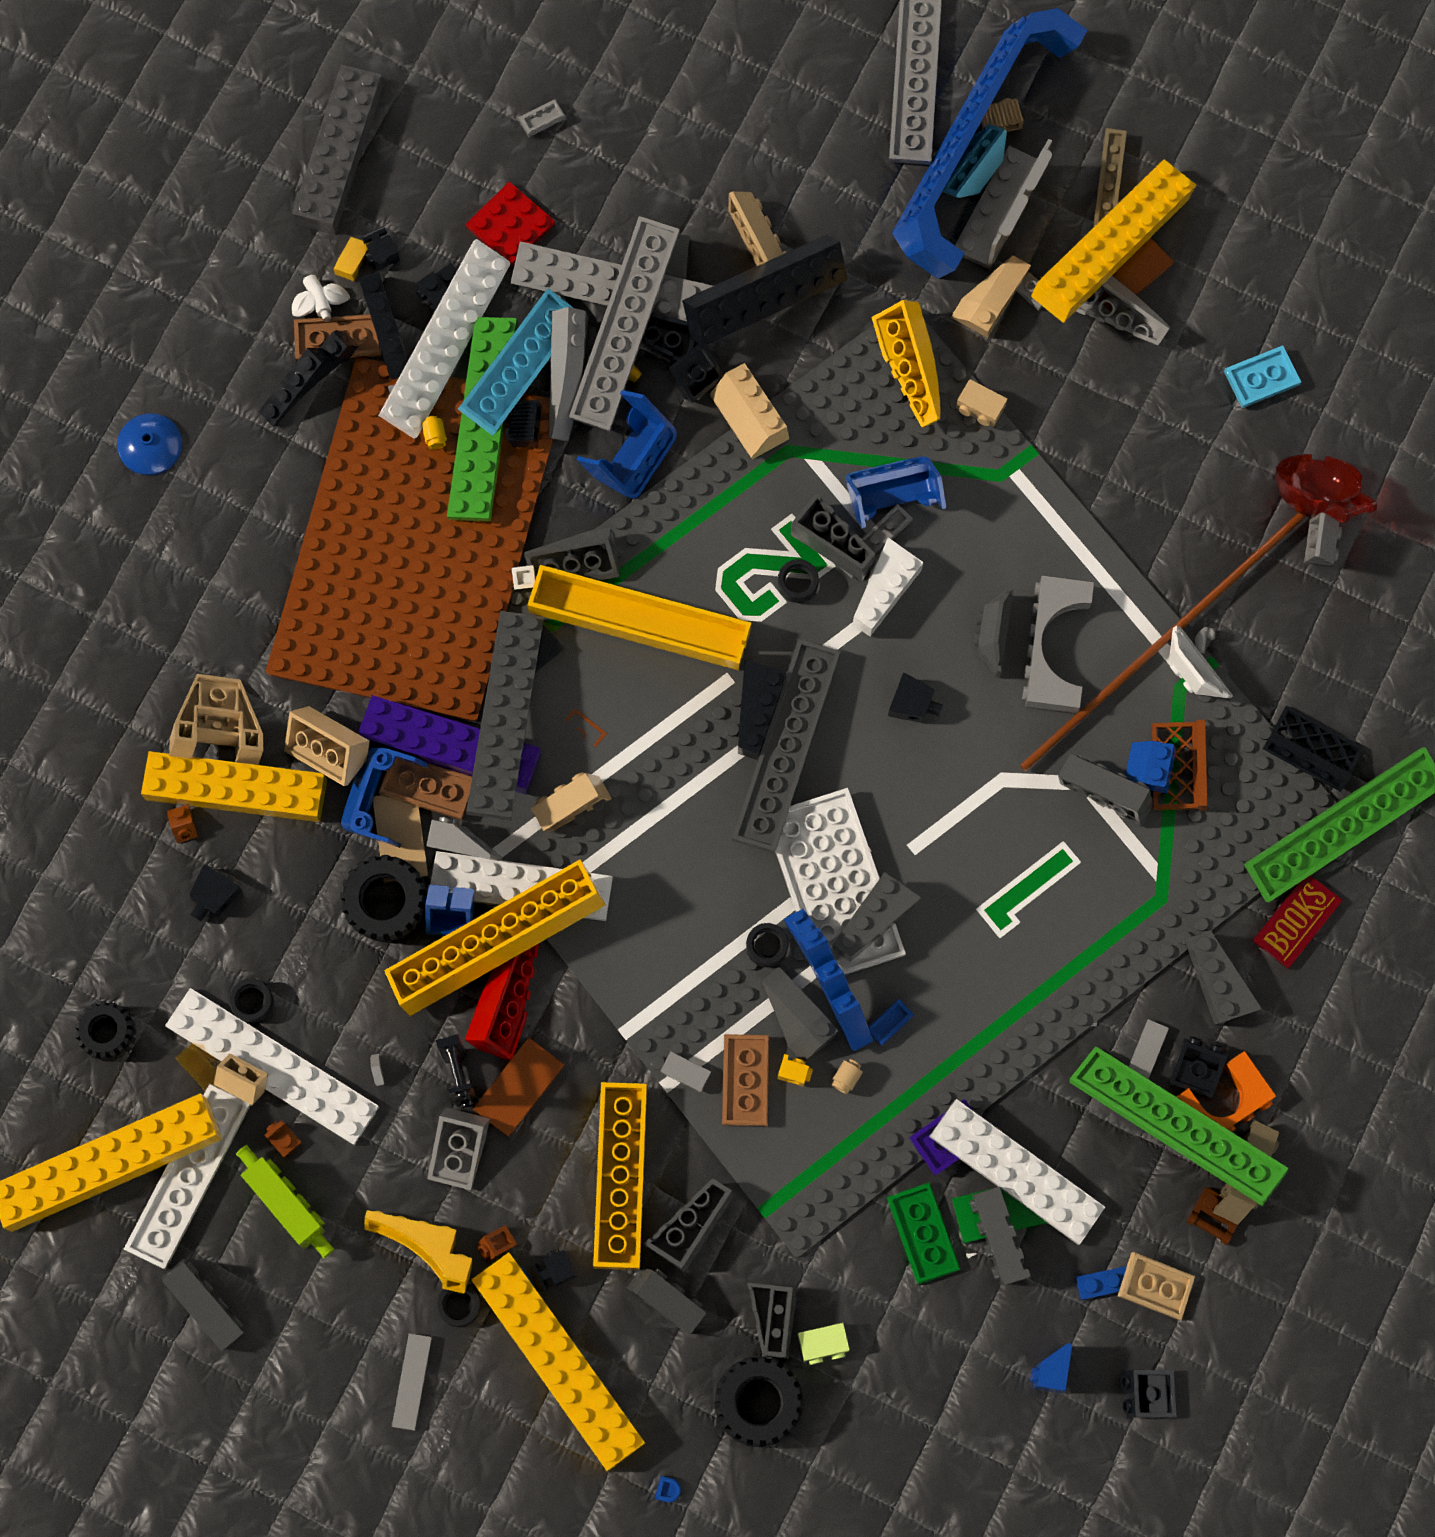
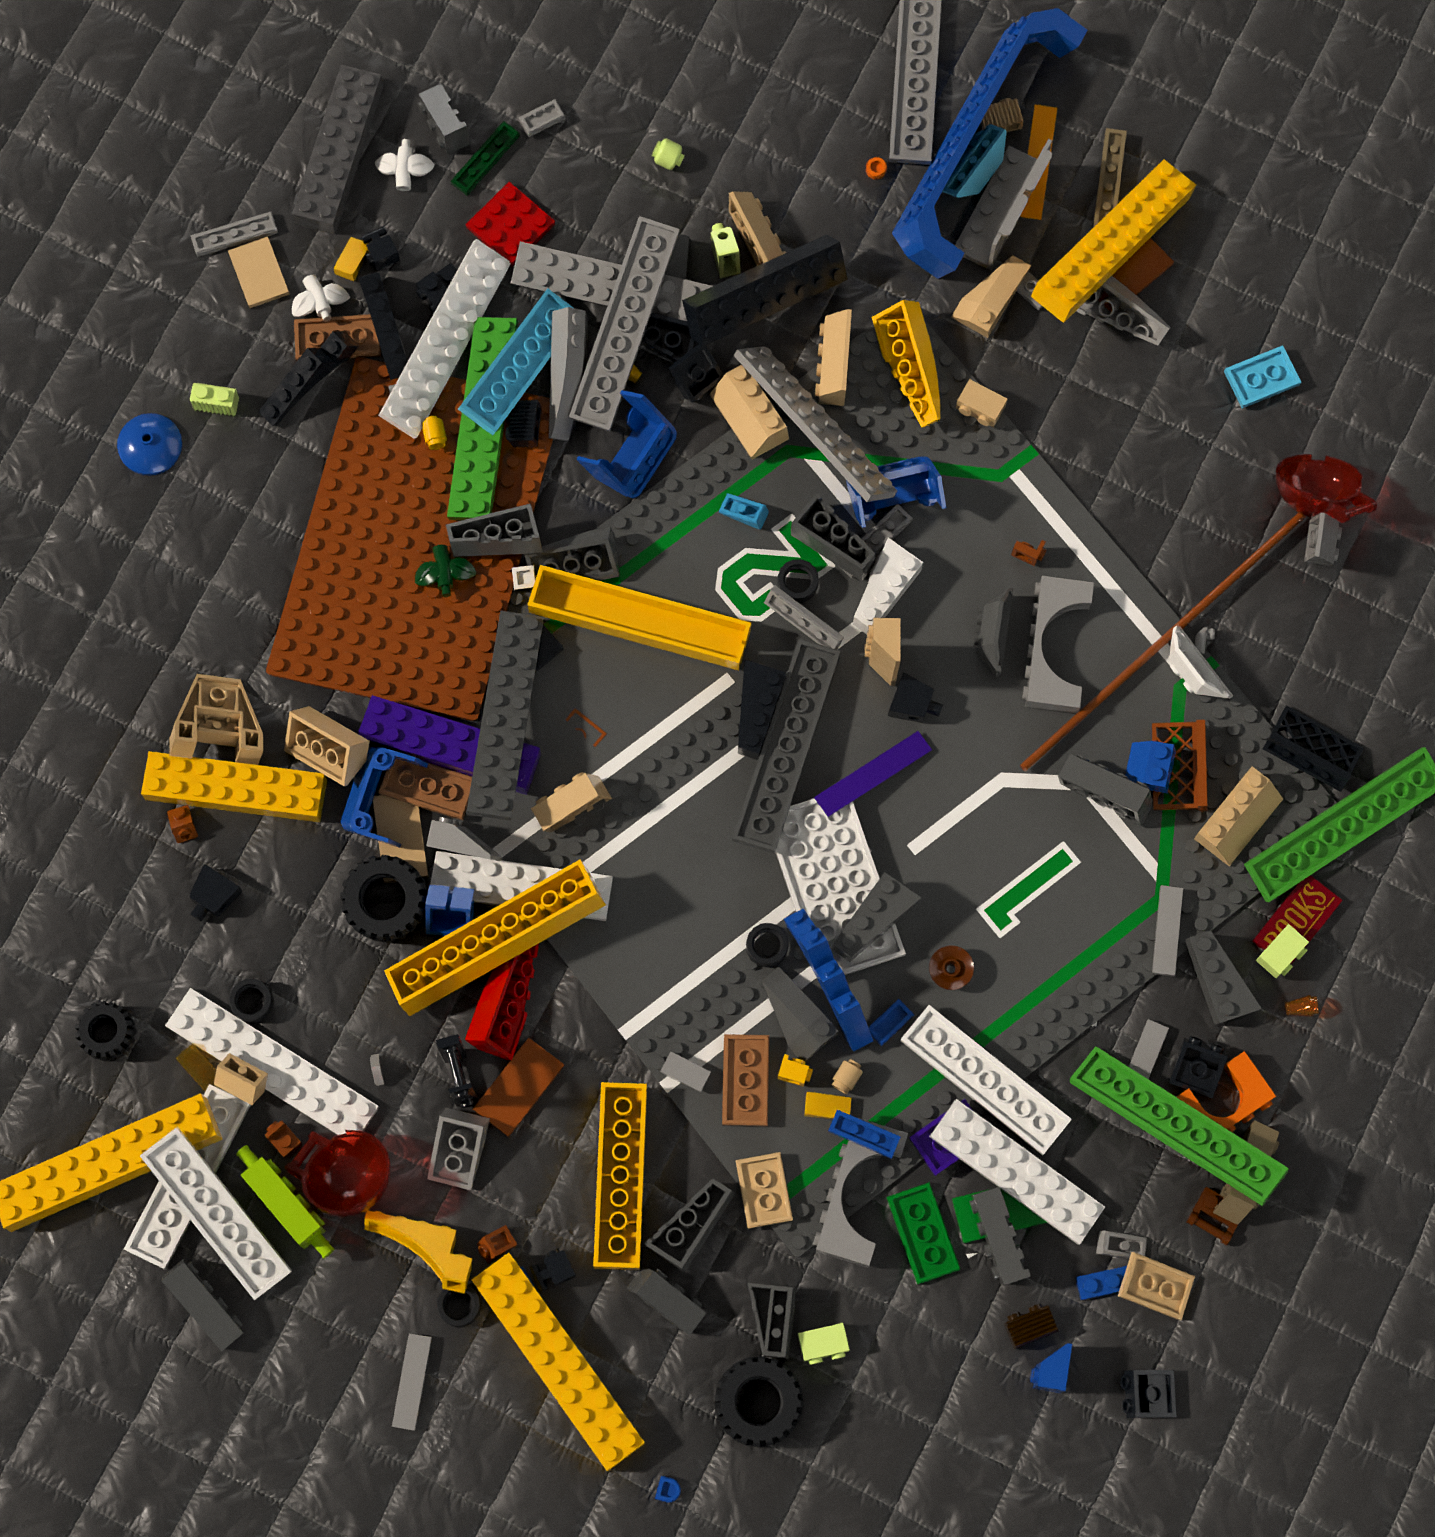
none -> white plate [140,1126,292,1300]
none -> light grey tile [190,211,278,257]
none -> yellowish green brick [190,383,239,417]
none -> tan tile [228,237,290,309]
none -> clear red windscreen [284,1130,391,1217]
none -> white plant [375,139,434,191]
none -> dark green plant [415,545,477,597]
none -> wedge [417,84,470,155]
none -> dark grey wedge [446,504,543,557]
none -> dark green tile [451,121,520,196]
none -> yellowish green head [652,139,684,170]
none -> yellowish green torso [711,223,741,278]
none -> dark azure slope [719,493,769,530]
none -> light grey plate [734,346,897,502]
none -> tan tile [735,1152,793,1229]
none -> light grey tile [764,585,844,650]
none -> yellow slope [804,1092,852,1119]
none -> light grey arch [813,1117,908,1268]
none -> dark purple sticker [814,731,932,817]
none -> tan slope [815,309,852,406]
none -> blue plate [828,1110,901,1159]
none -> tan slope [865,618,900,686]
none -> orange tile [866,157,887,180]
none -> white plate [900,1005,1072,1155]
none -> reddish brown dish [929,945,974,990]
none -> dark brown brick [1004,1303,1059,1350]
none -> dark orange bracket [1011,540,1047,566]
none -> light orange sticker [1020,105,1057,220]
none -> light grey slope [1096,1230,1147,1259]
none -> light grey tile [1152,885,1183,977]
none -> tan slope [1194,766,1283,866]
none -> yellowish green brick [1256,924,1309,978]
none -> clear orange cone [1285,995,1319,1017]

